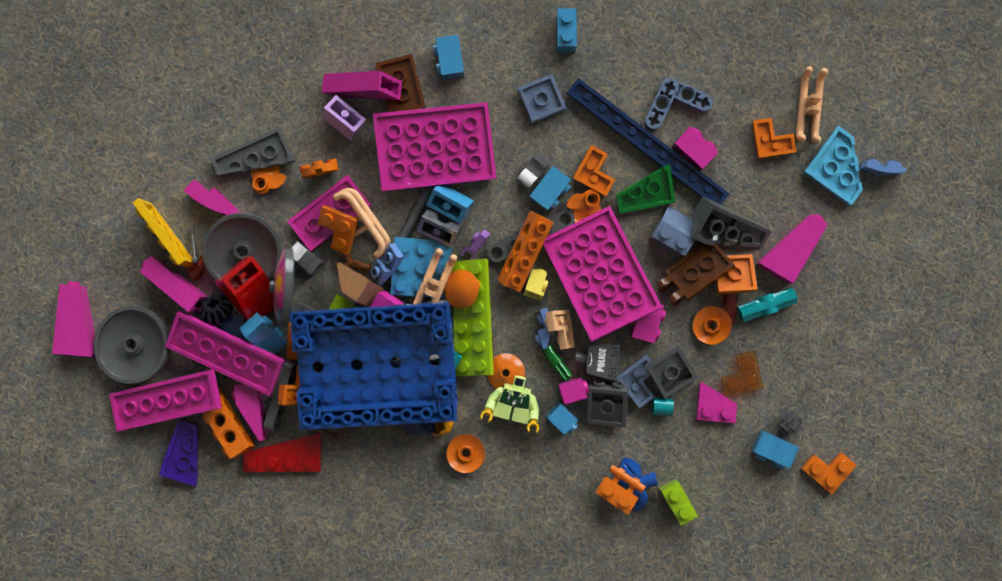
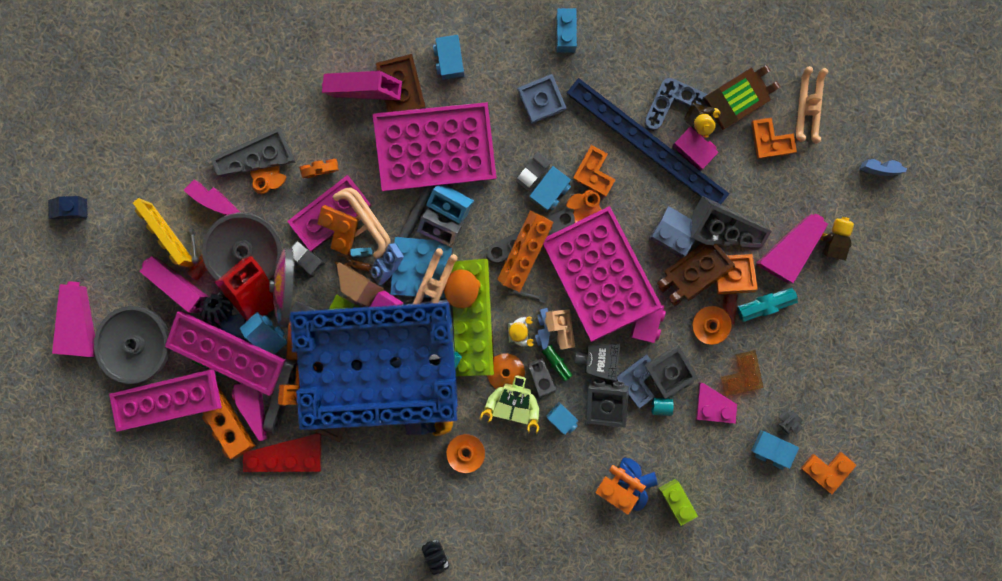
dark purple wing [159,419,198,486] -> none
lavender brick [321,95,366,141] -> none
medium lavender plate [461,229,490,260] -> none
light yellow brick [523,269,548,301] -> none
dark pink brick [557,377,589,404] -> none
green wing [615,164,676,214] -> none
medium azure plate [803,126,863,206] -> none
none -> dark blue slope [48,196,88,219]
none -> medium azure tile [350,248,372,258]
none -> black gear [422,539,449,575]
none -> yellow piece [508,317,534,347]
none -> flat silver leg [528,358,556,397]
none -> piece [684,102,721,138]
none -> tile [703,65,780,130]
none -> dark brown piece [820,216,854,261]

